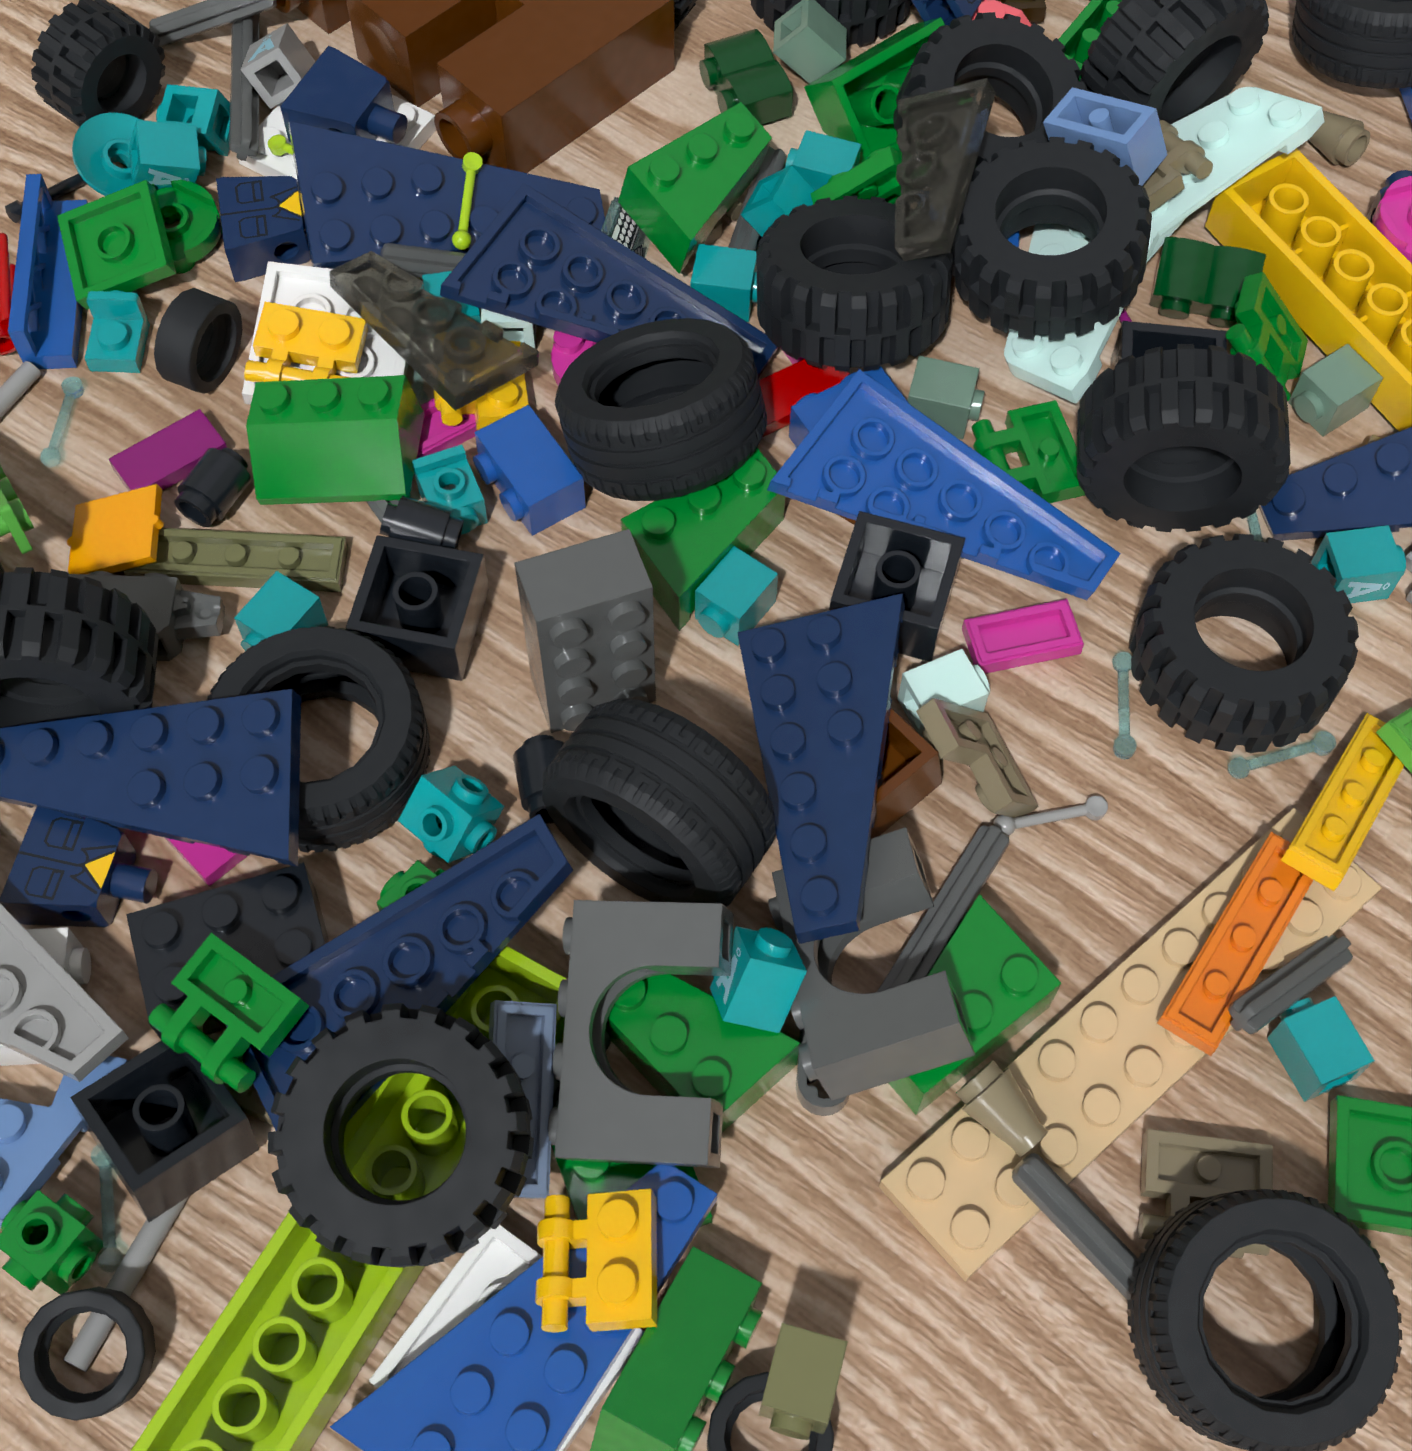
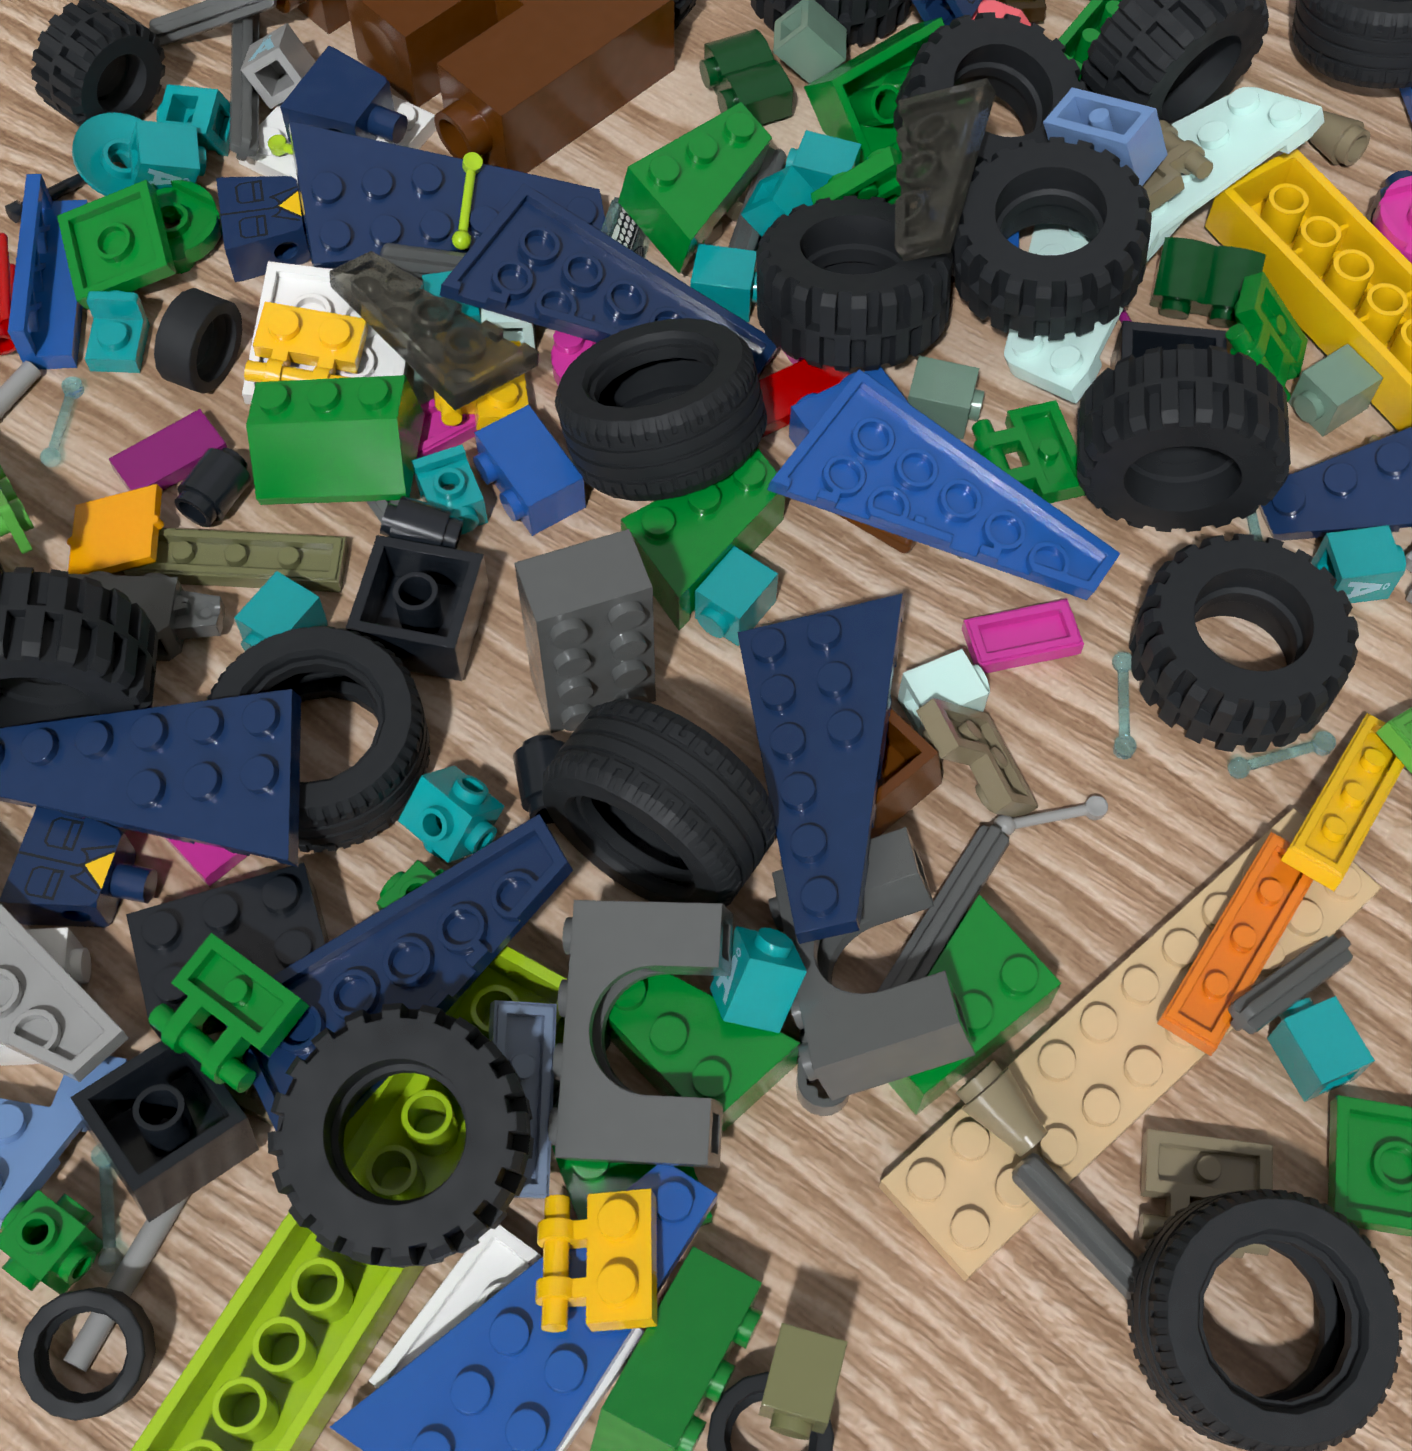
black brick [829,511,965,662] -> none

